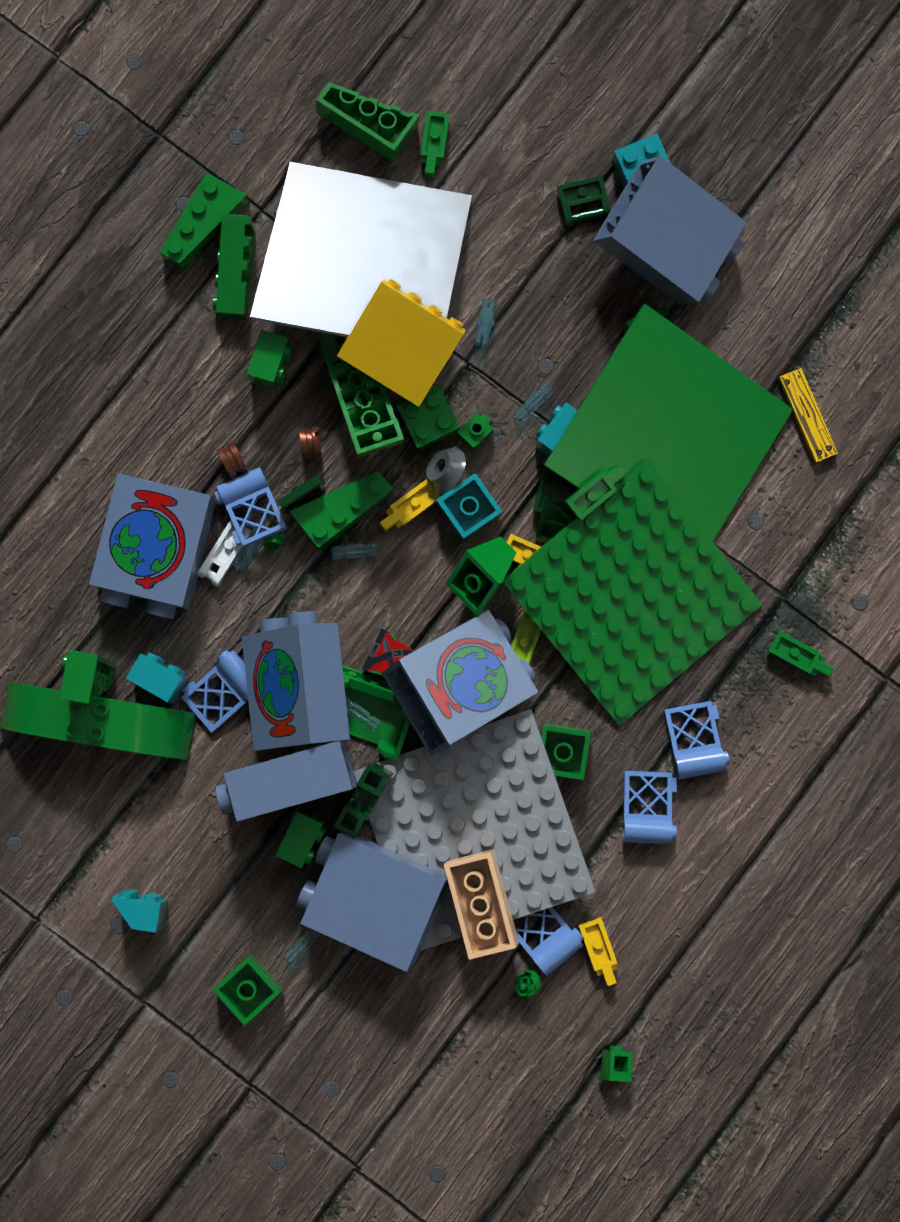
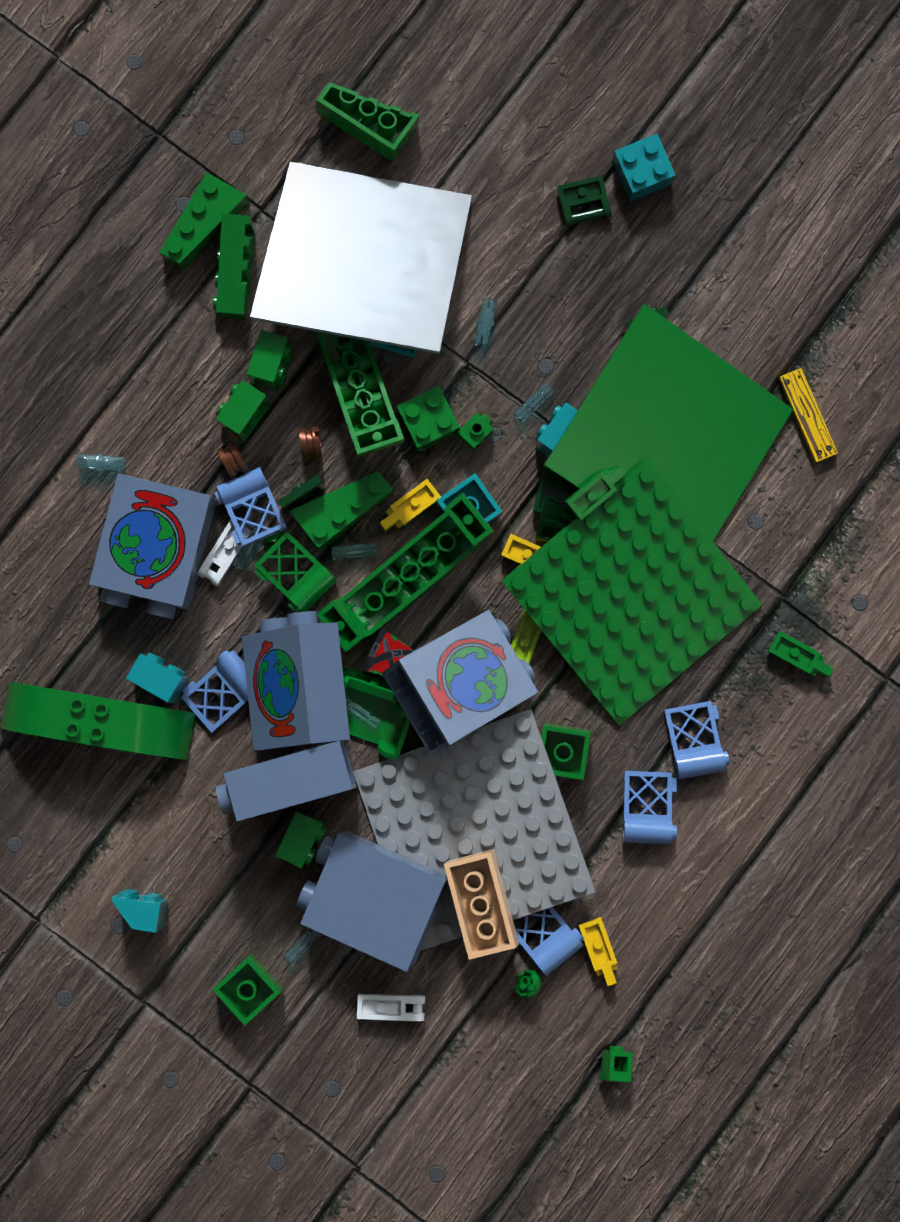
green wedge [59,650,115,704] -> none
dark green arch [333,761,394,838] -> none
yellow panel [337,278,465,407] -> none
green hinge [420,111,450,178] -> none
dark grey piece [426,447,466,494] -> none
green slope [445,536,517,617] -> none
sand blue brick [593,156,747,305] -> none
none -> clear light blue pin [76,453,125,472]
none -> green brick [216,380,271,443]
none -> green piece [254,531,338,613]
none -> green slope [317,493,494,652]
none -> white plate [357,993,425,1021]

